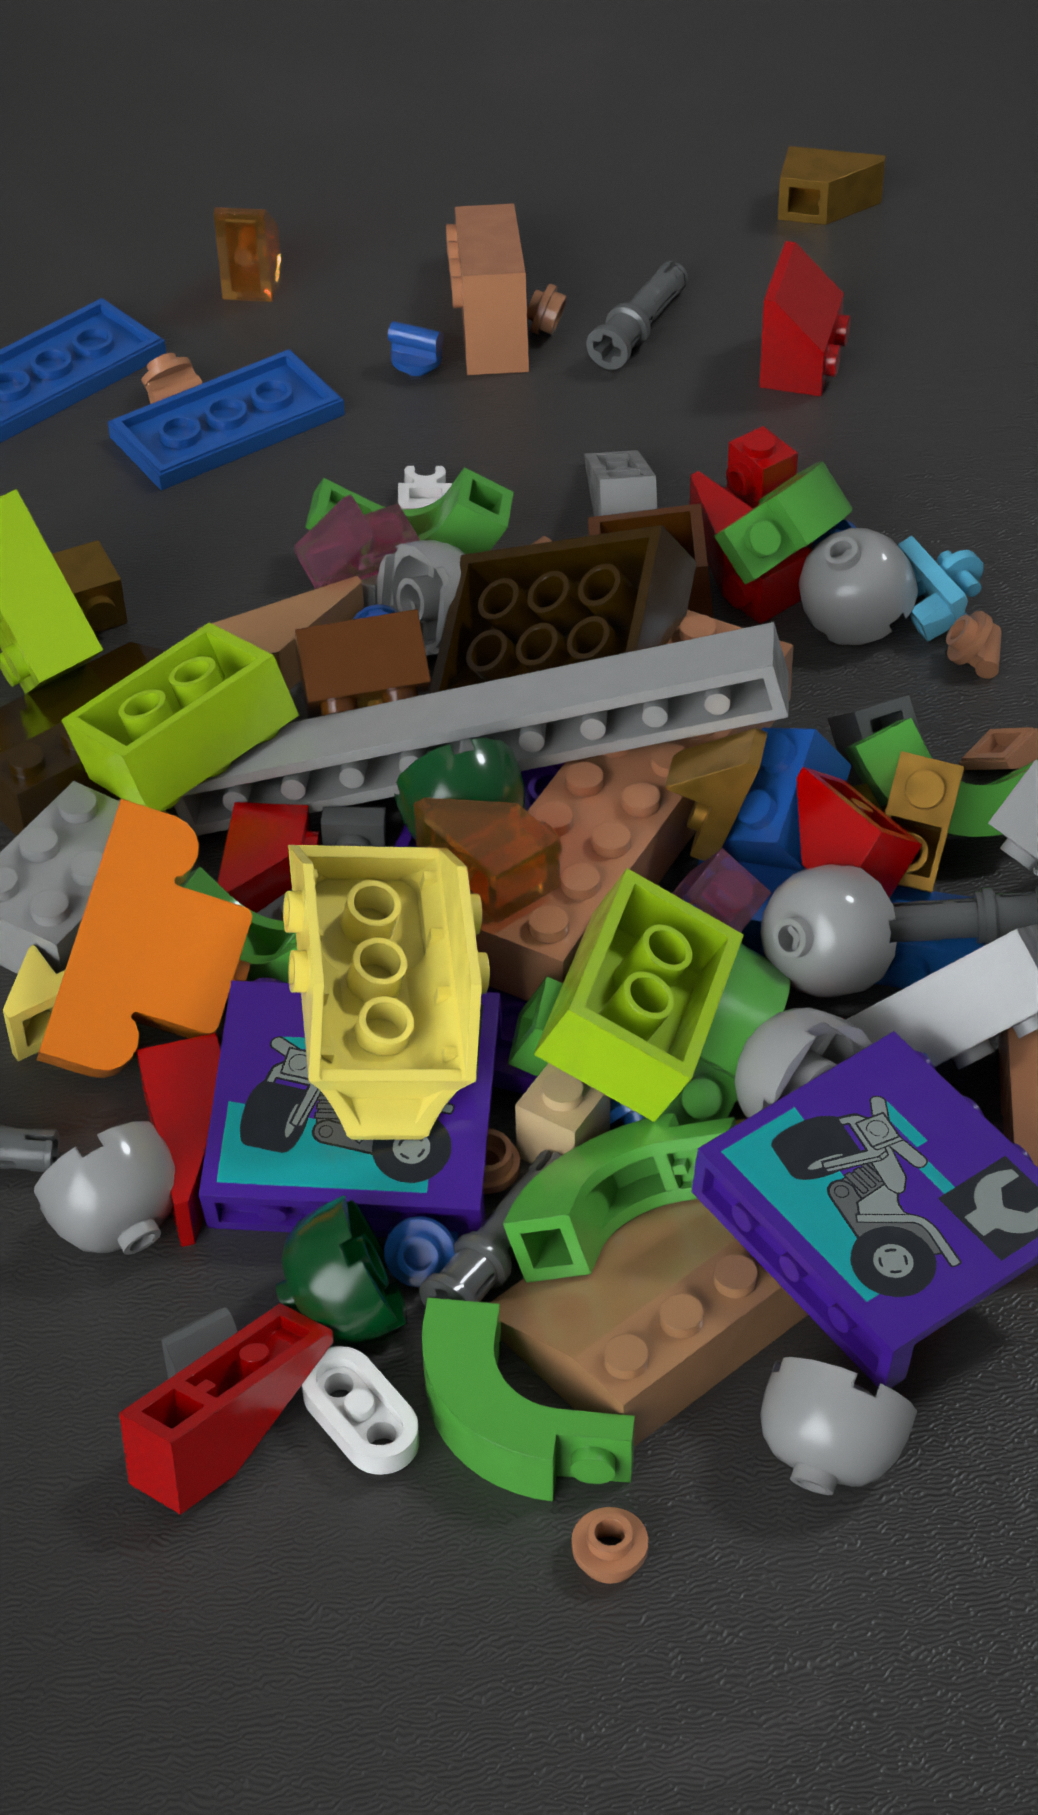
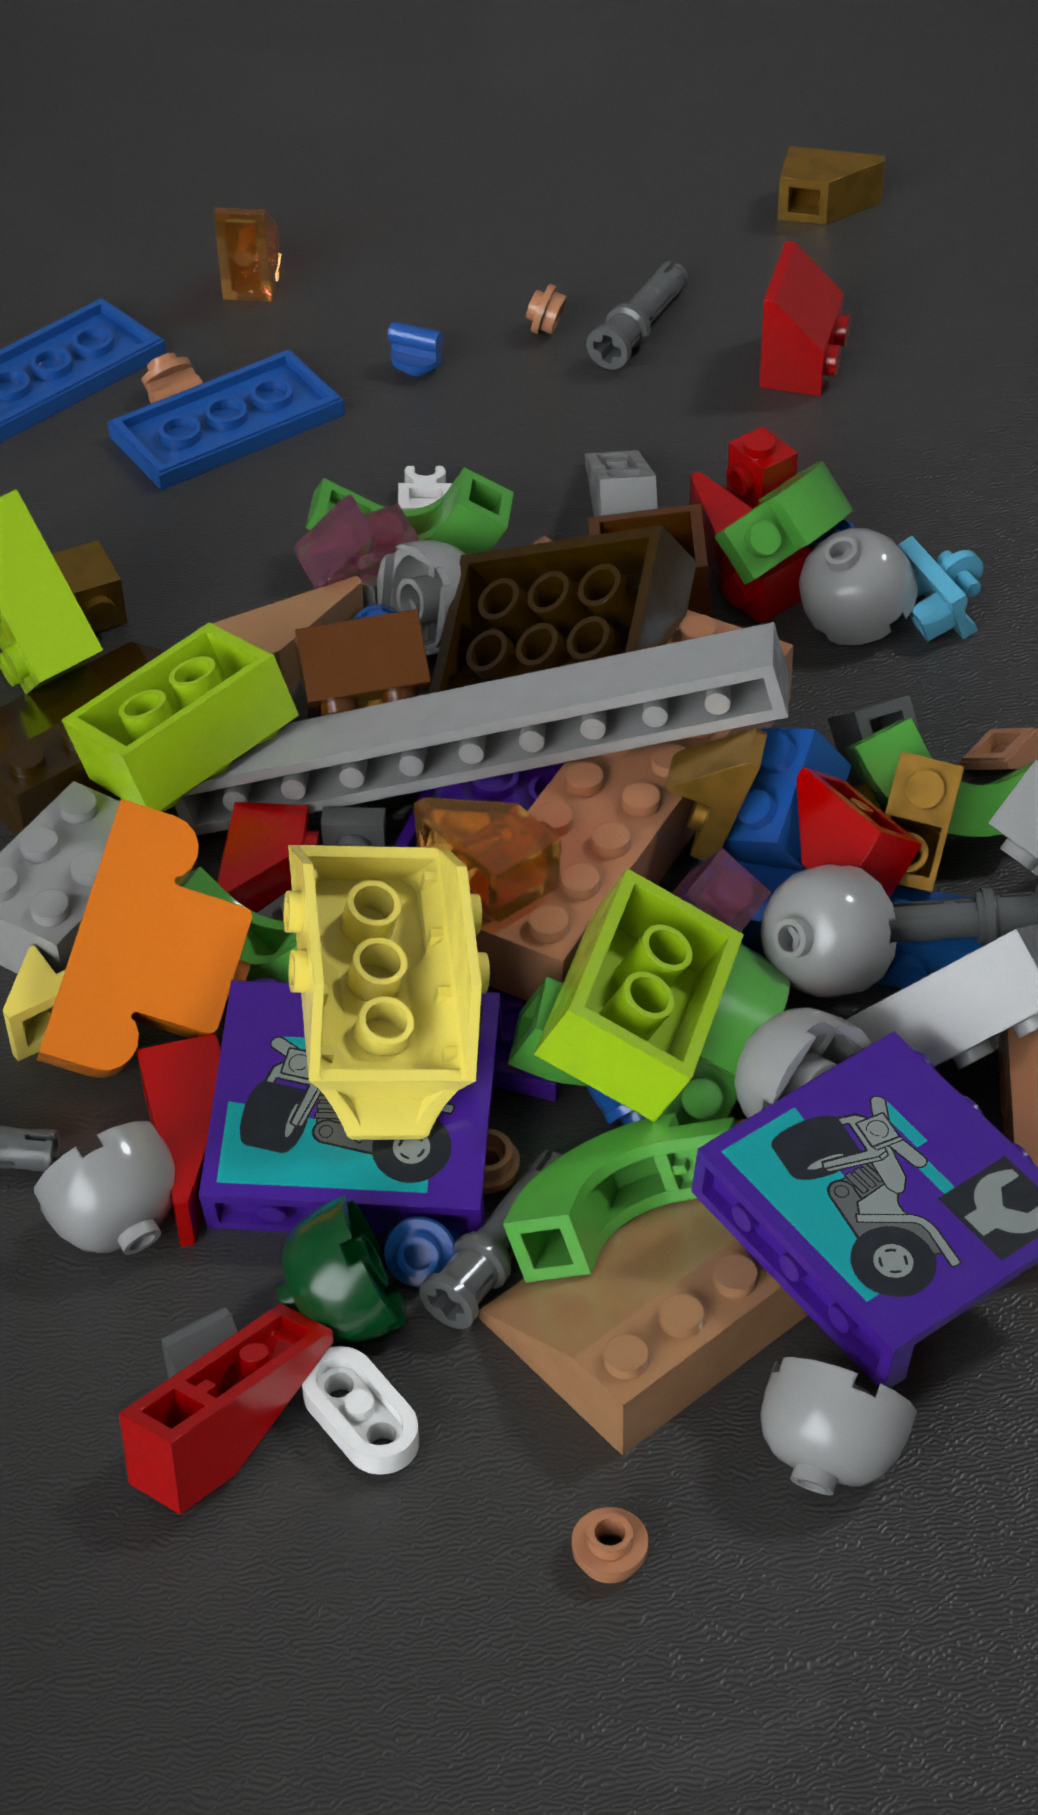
dark green cylinder [394,738,526,860] -> none
bright green arch [422,1297,635,1501] -> none
nougat wedge [446,204,529,375] -> none
tan brick [515,1063,610,1164] -> none
nougat plate [946,611,1002,679] -> none

